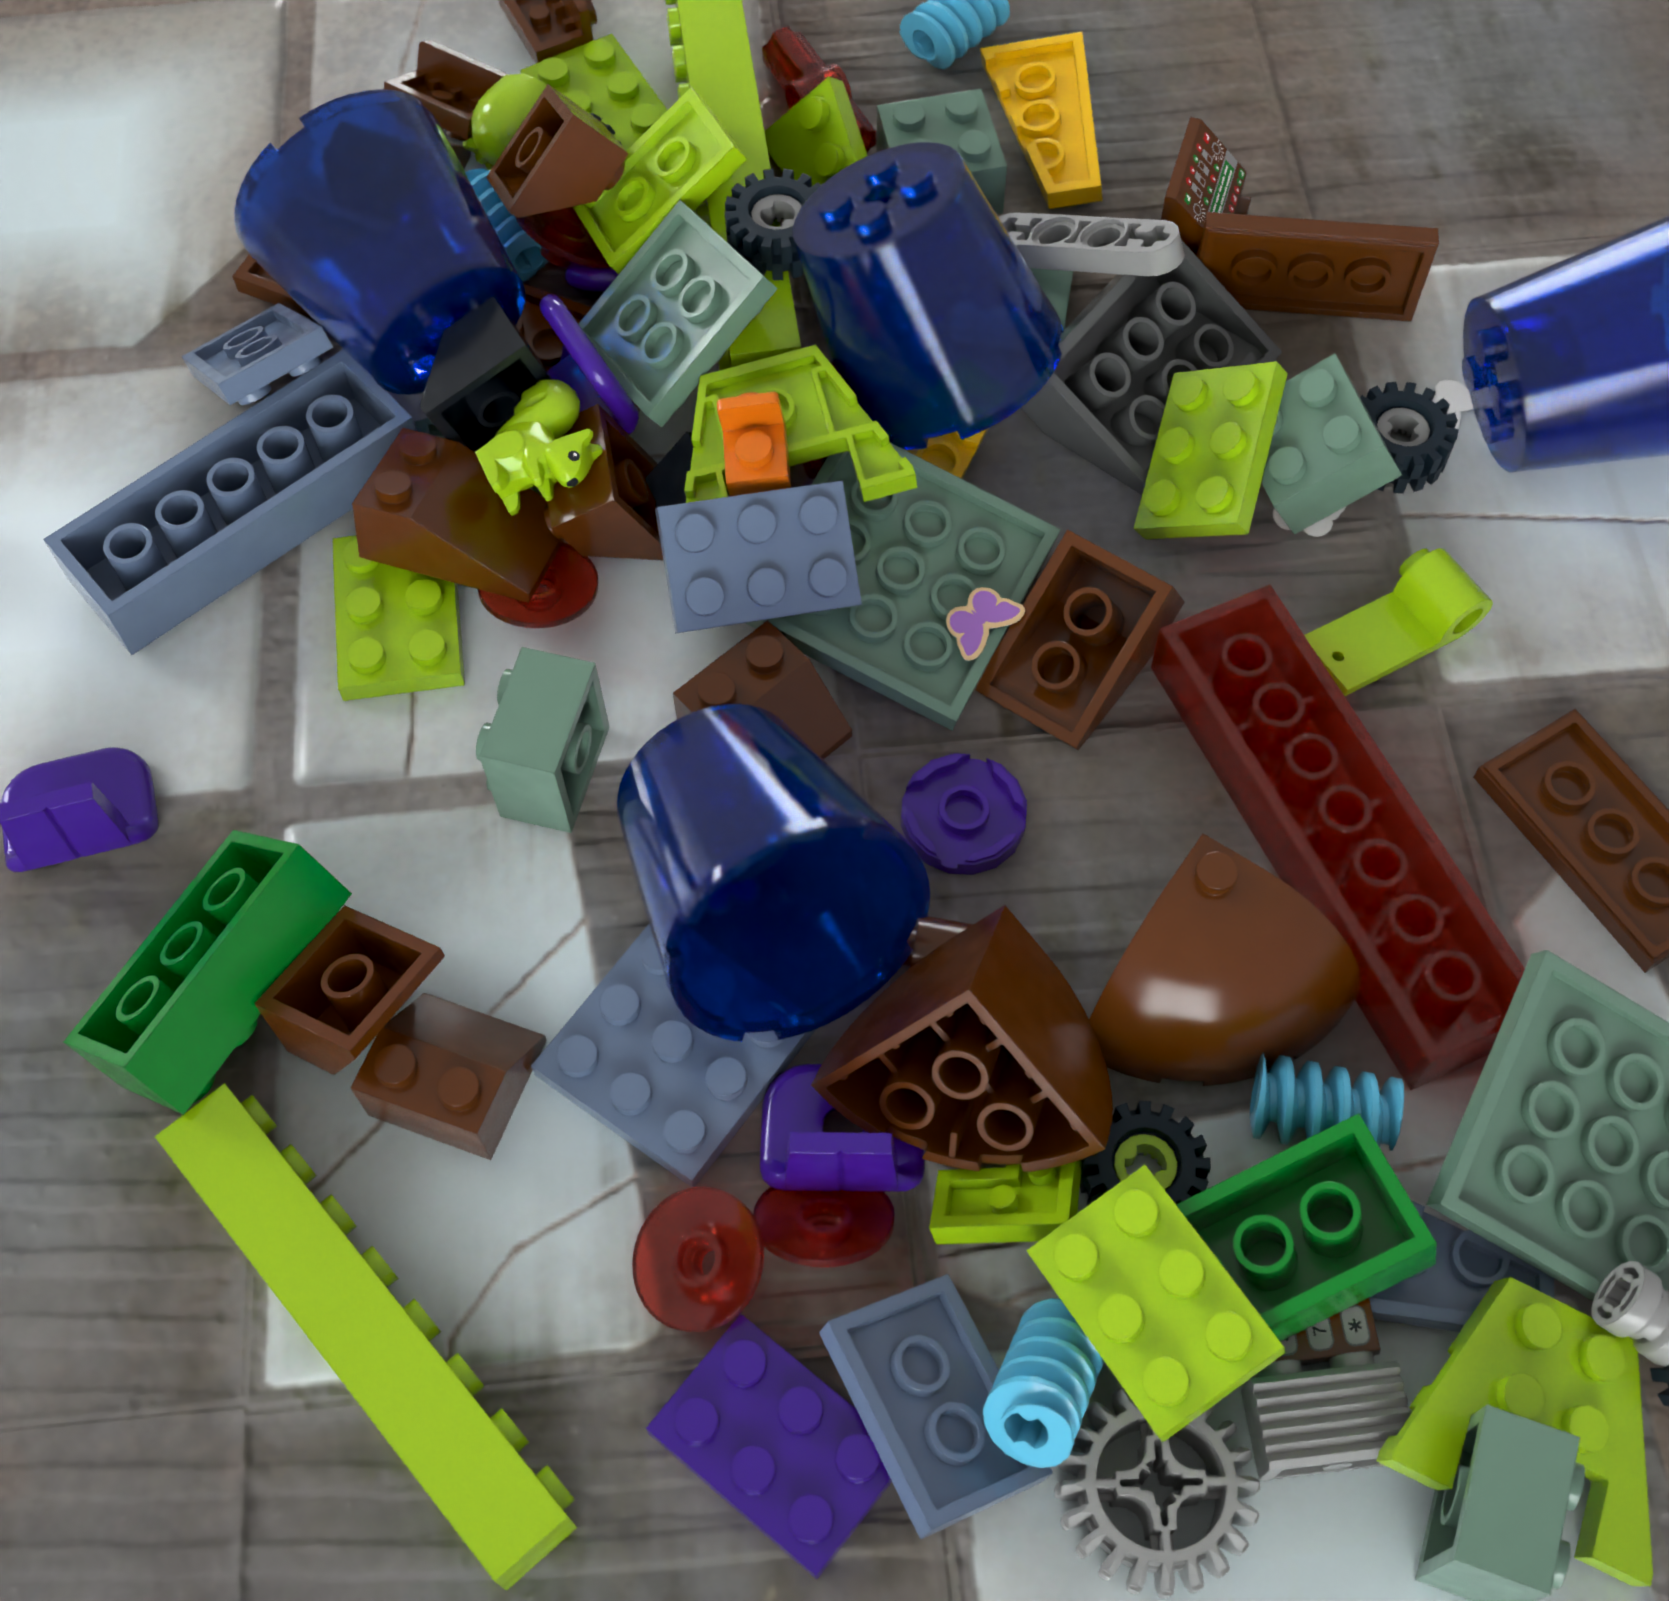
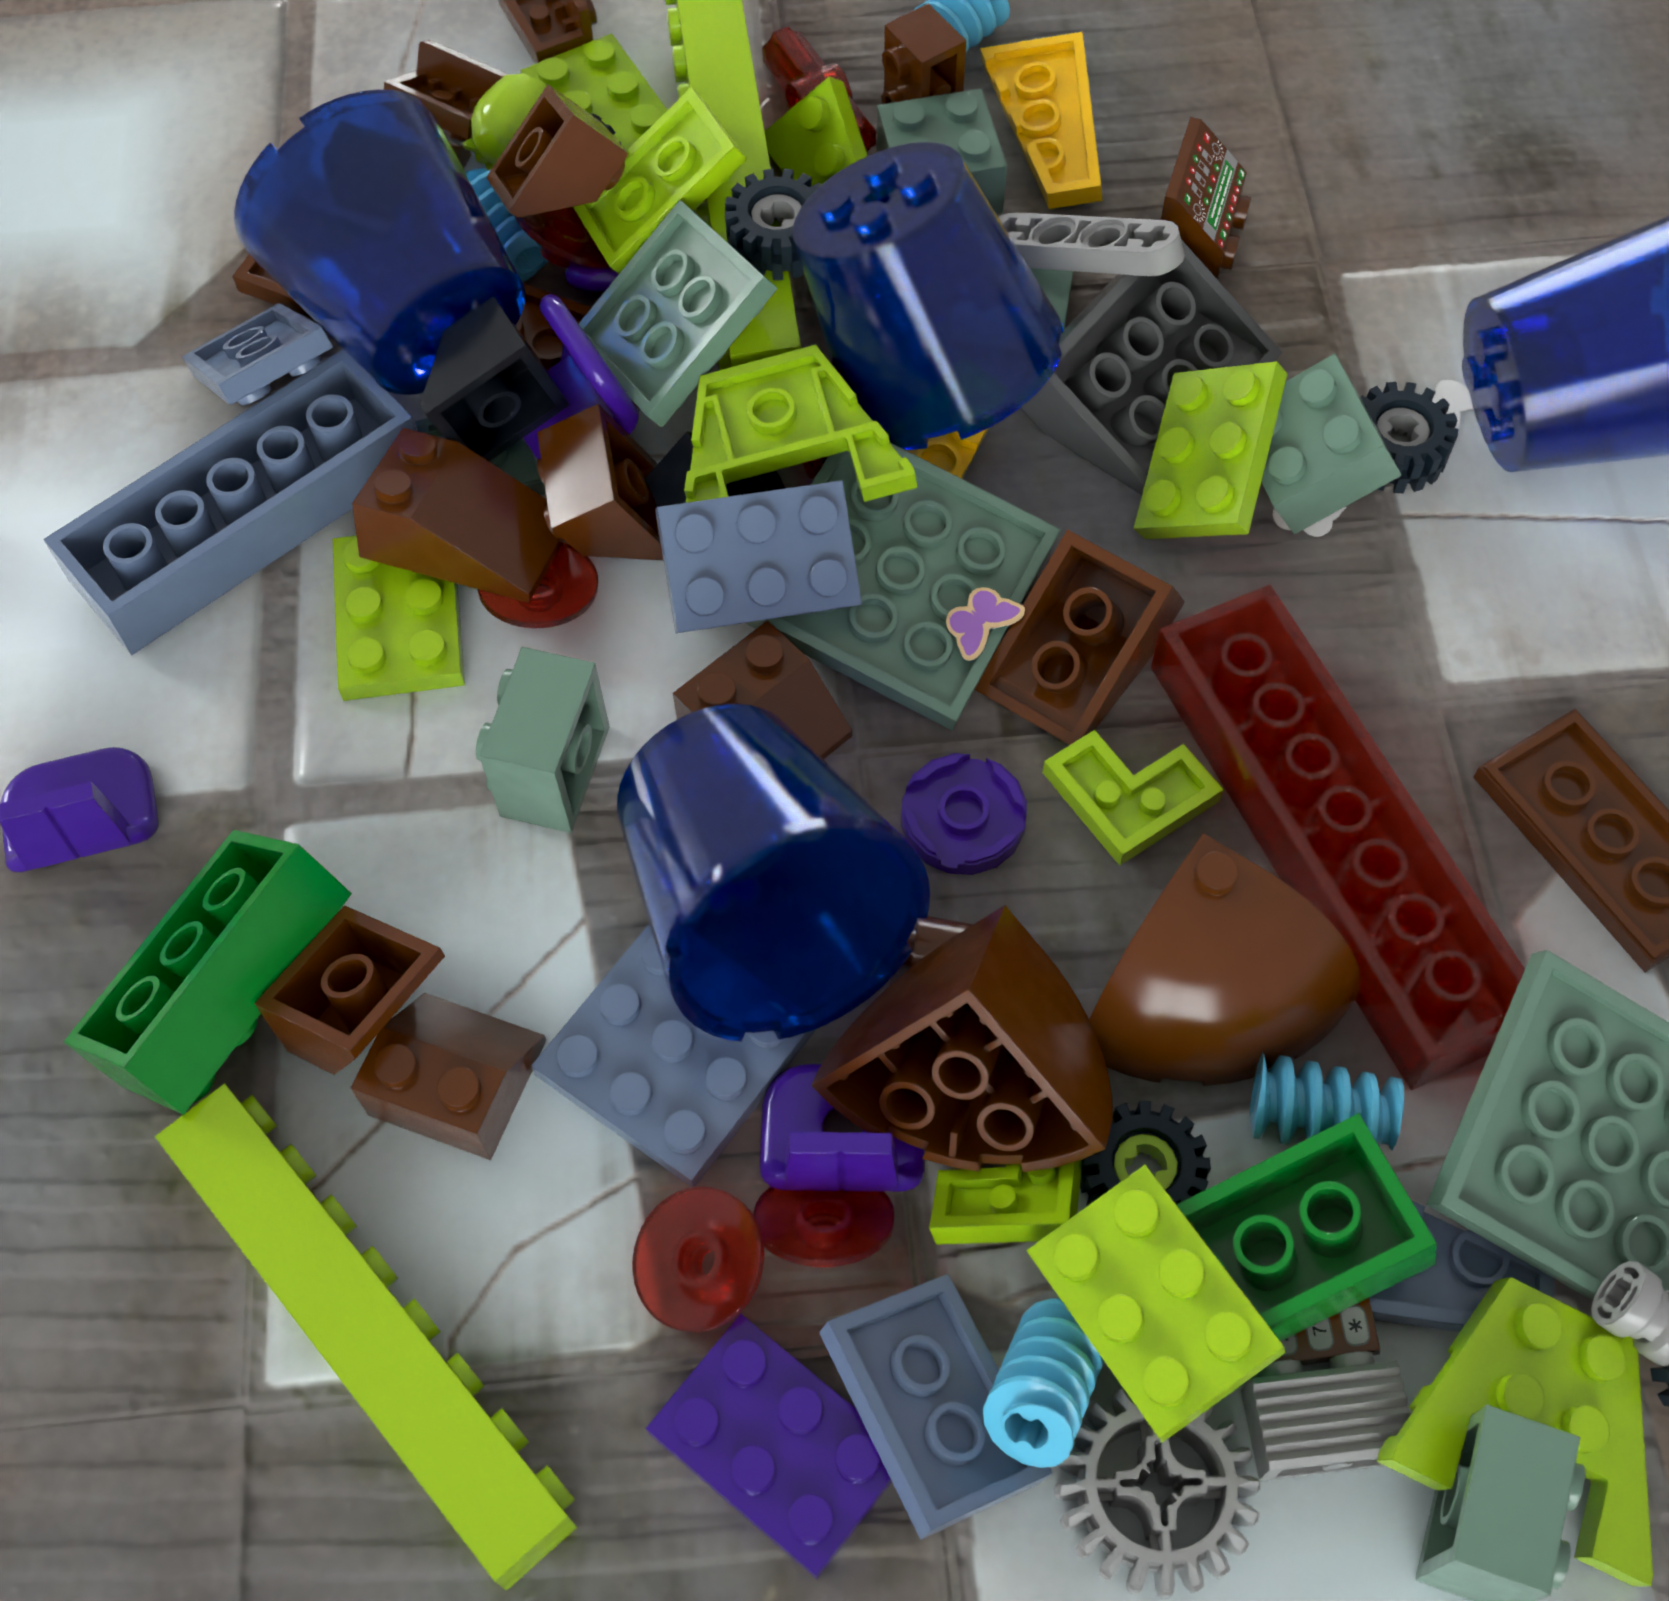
lime animal [475,379,603,516] -> none
orange bracket [717,392,791,496] -> none
reddish brown tile [1197,212,1439,321] -> none
lime door [1298,548,1493,697] -> none
none -> reddish brown brick [881,3,966,104]
none -> lime plate [1042,730,1224,866]

